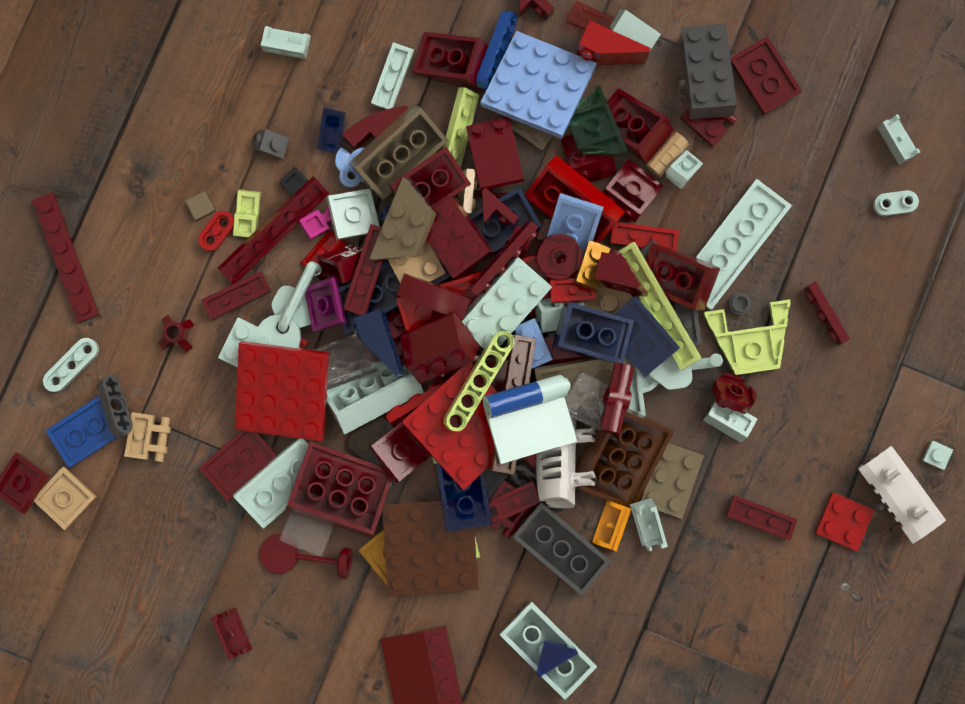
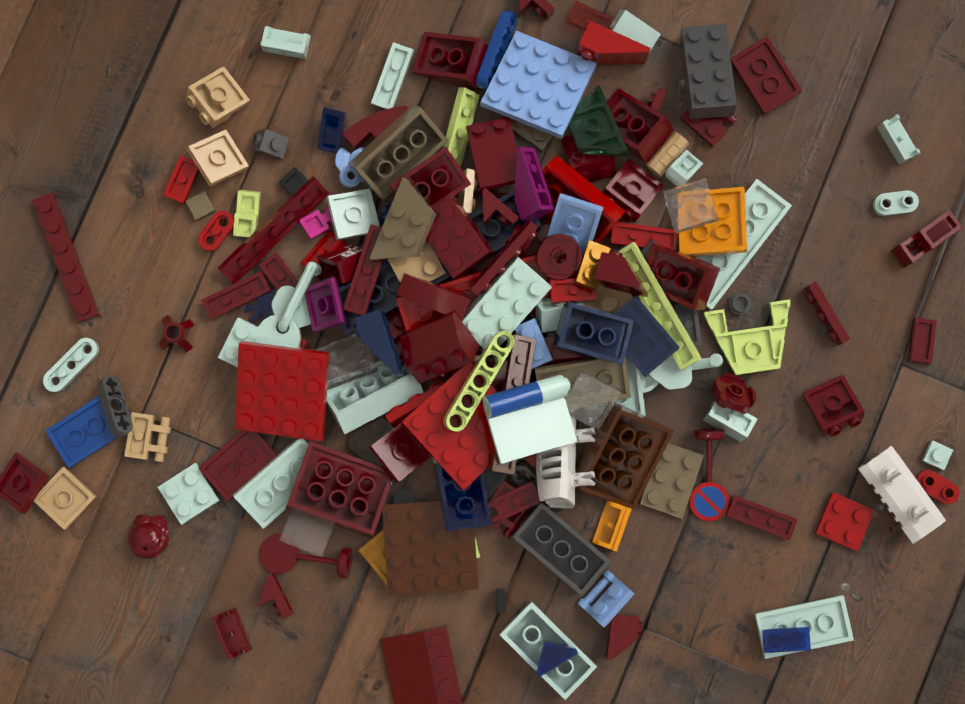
dark red piece [600,363,635,435] -> none
light aqua hinge [630,498,668,551] -> none
none -> dark red hair [128,515,169,559]
none -> light aqua plate [158,463,220,525]
none -> red plate [163,155,199,205]
none -> tan plate [186,66,250,129]
none -> tan plate [187,130,249,187]
none -> clear blue plate [244,289,277,322]
none -> dark red slope [257,573,294,619]
none -> dark red plate [259,252,299,290]
none -> black tile [393,488,416,504]
none -> black tile [496,588,506,613]
none -> magenta slope [514,147,555,221]
none -> light blue plate [577,569,634,628]
none -> dark red slope [605,613,643,660]
none -> dark red plate [647,88,666,112]
none -> clear plate [663,178,719,234]
none -> light orange plate [678,187,748,257]
none -> piece [689,428,730,522]
none -> light aqua plate [754,595,854,659]
none -> clear blue plate [762,626,811,653]
none -> dark red plate [803,375,865,437]
none -> dark red slope [891,210,963,268]
none -> dark red tile [908,317,937,365]
none -> red plate [916,470,959,504]

